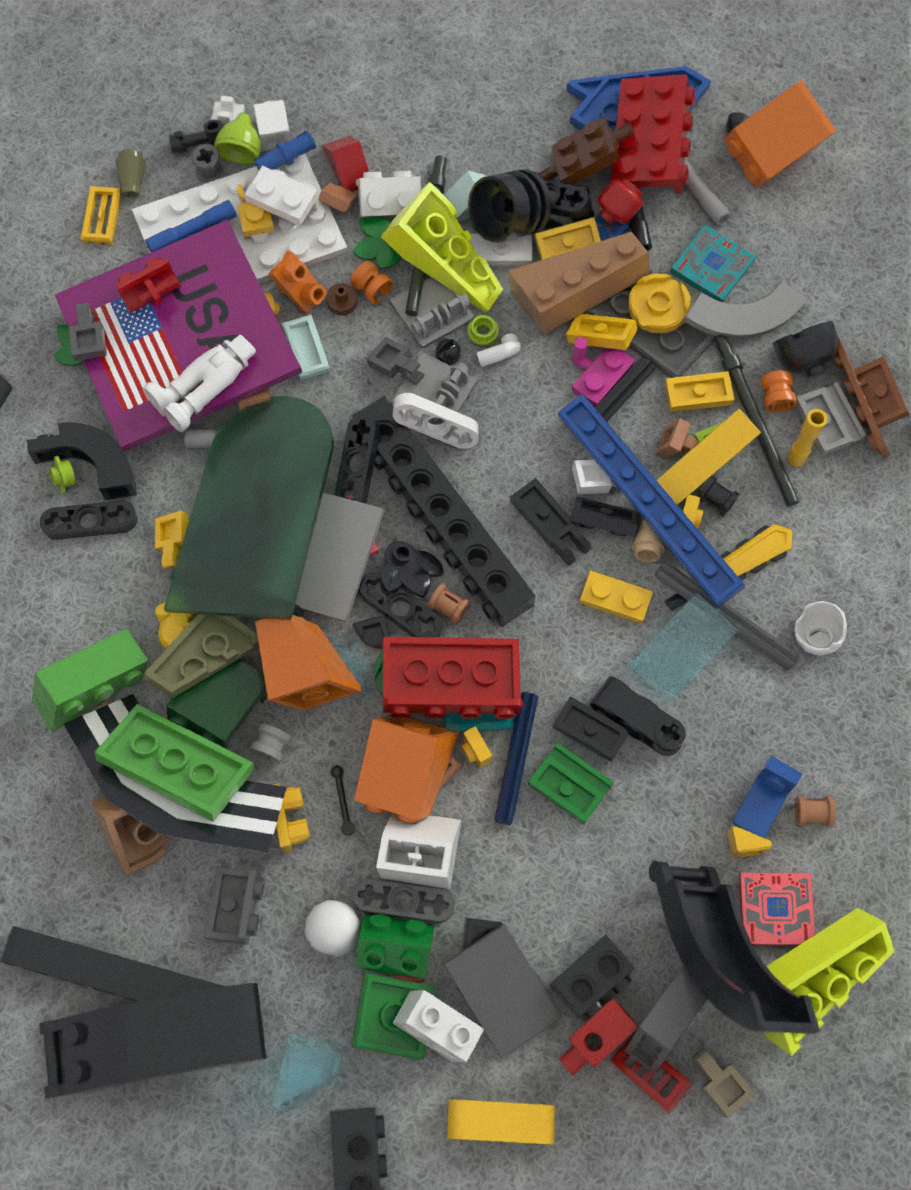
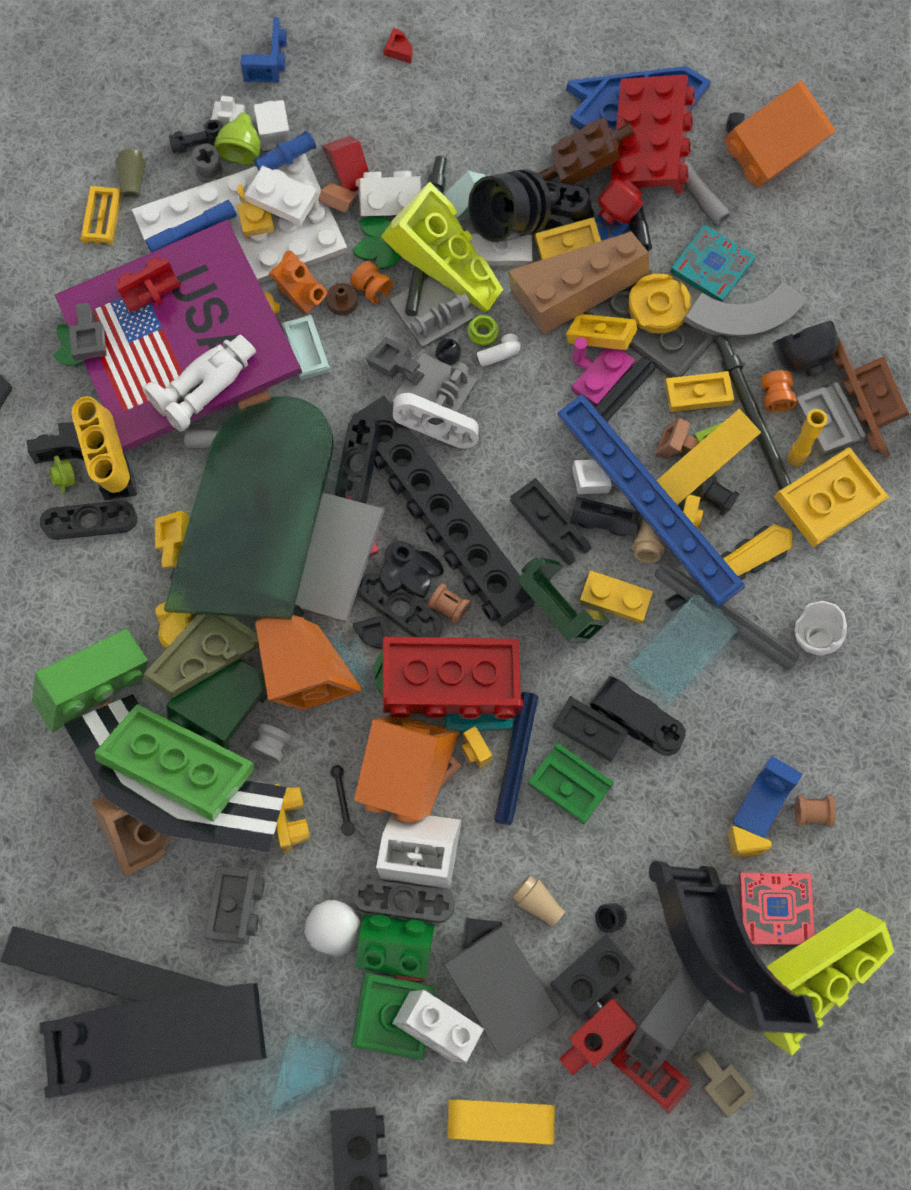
none -> yellow beam [71,396,130,493]
none -> blue bracket [241,17,287,82]
none -> red tile [383,28,413,64]
none -> tan cone [511,875,565,927]
none -> dark green panel [517,557,610,643]
none -> black hinge [595,903,627,933]
none -> yellow tile [774,447,889,548]

